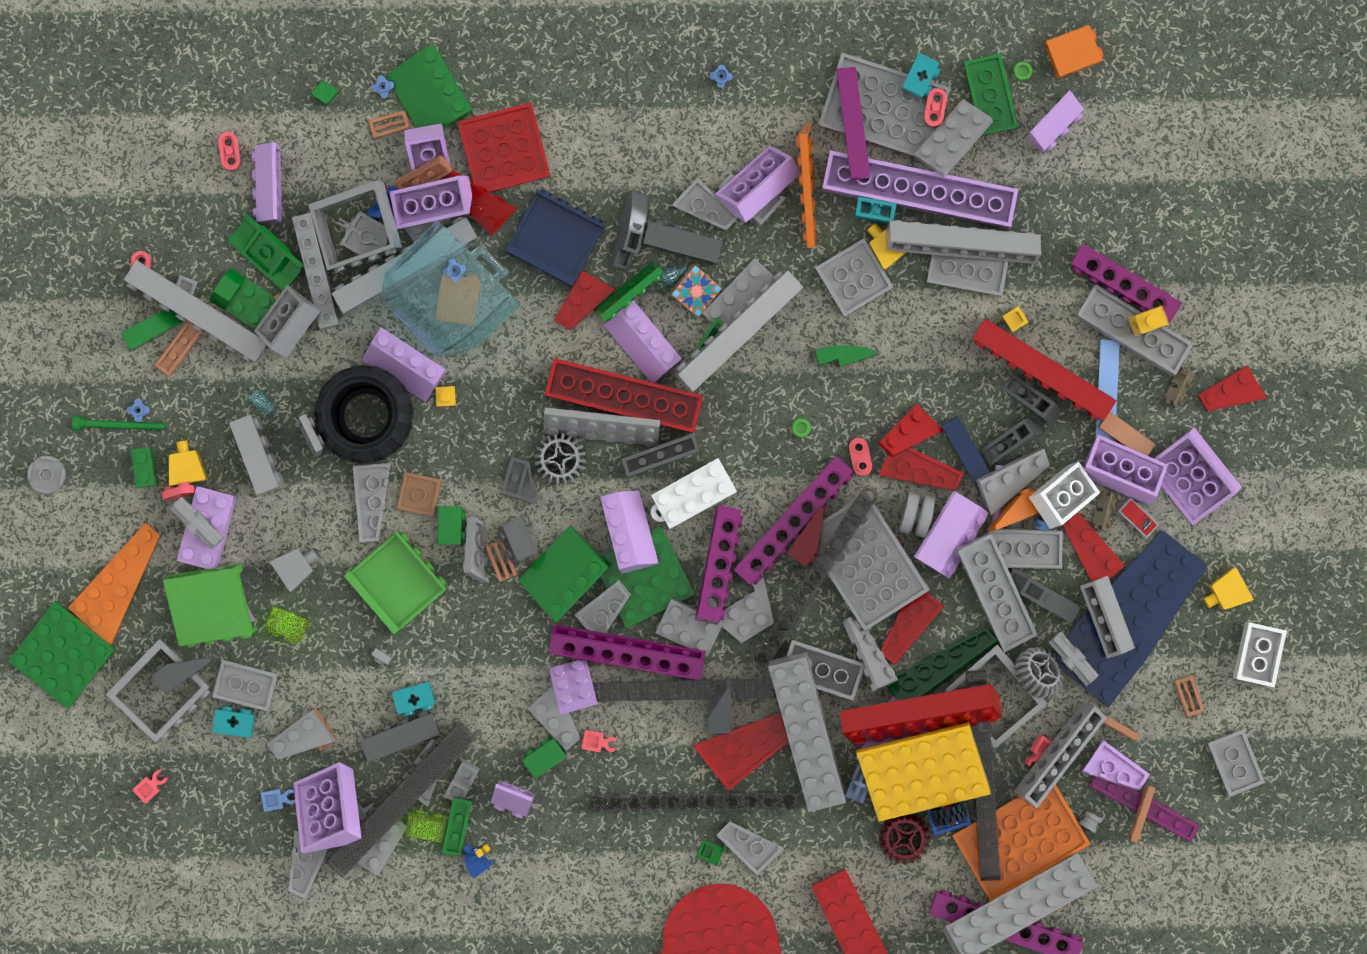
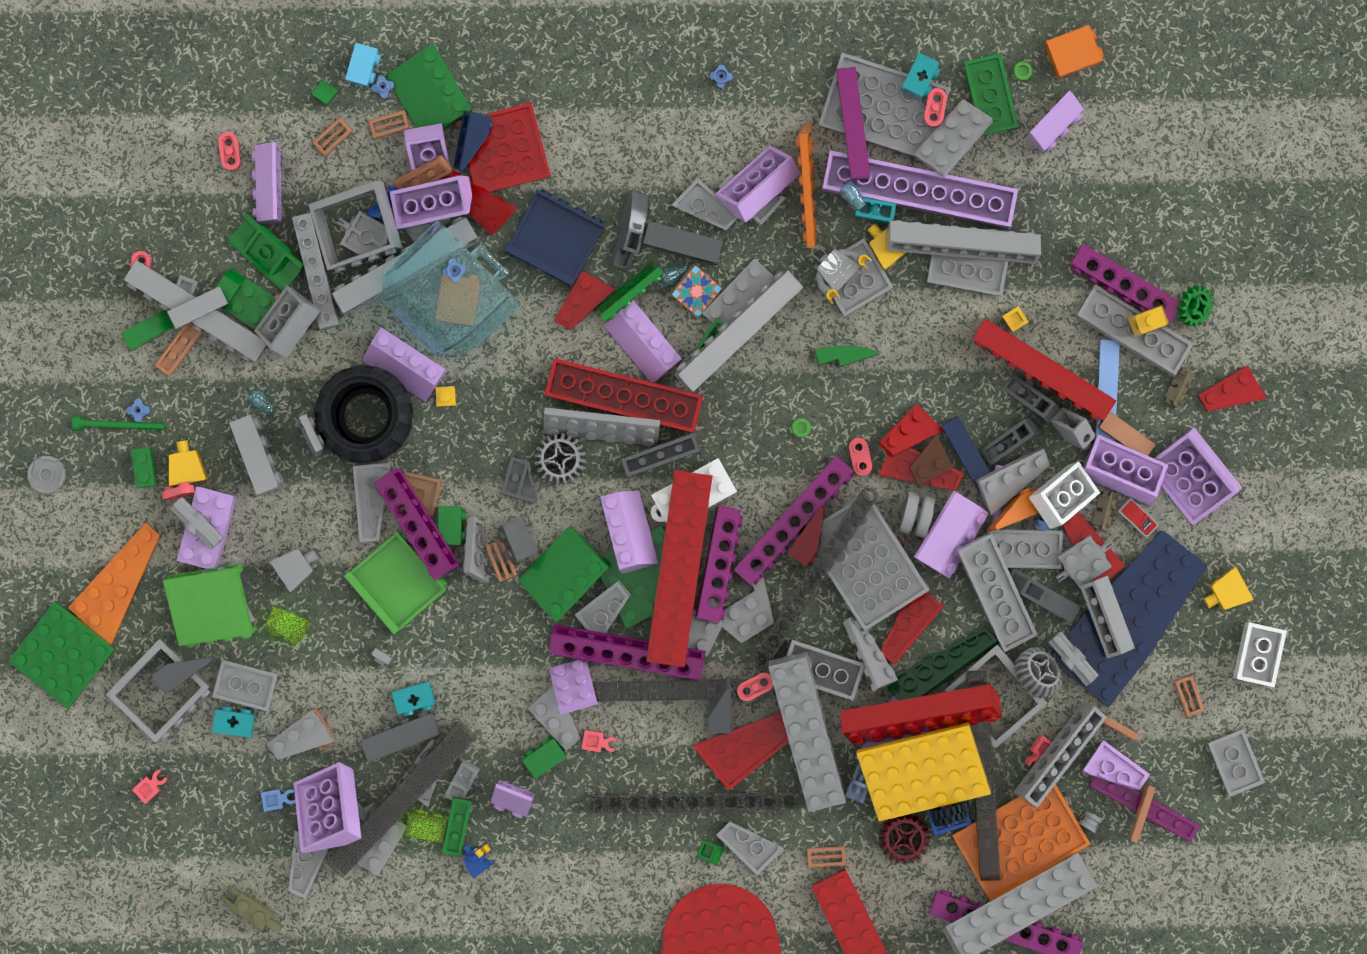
none -> light grey tile [167,286,228,329]
none -> olive hinge [219,885,284,933]
none -> nougat tile [312,117,353,157]
none -> medium azure brick [345,43,381,88]
none -> magenta brick [374,468,460,580]
none -> dark blue slope [453,111,492,171]
none -> red plate [646,470,713,667]
none -> coral plate [737,673,773,701]
none -> nougat tile [807,846,846,868]
none -> light grey torso [813,248,872,304]
none -> clear light blue cone [840,181,866,210]
none -> reddish brown wing [910,435,953,485]
none -> light grey torso [1050,407,1095,451]
none -> light grey plate [1055,534,1114,588]
none -> green gear [1176,285,1214,327]

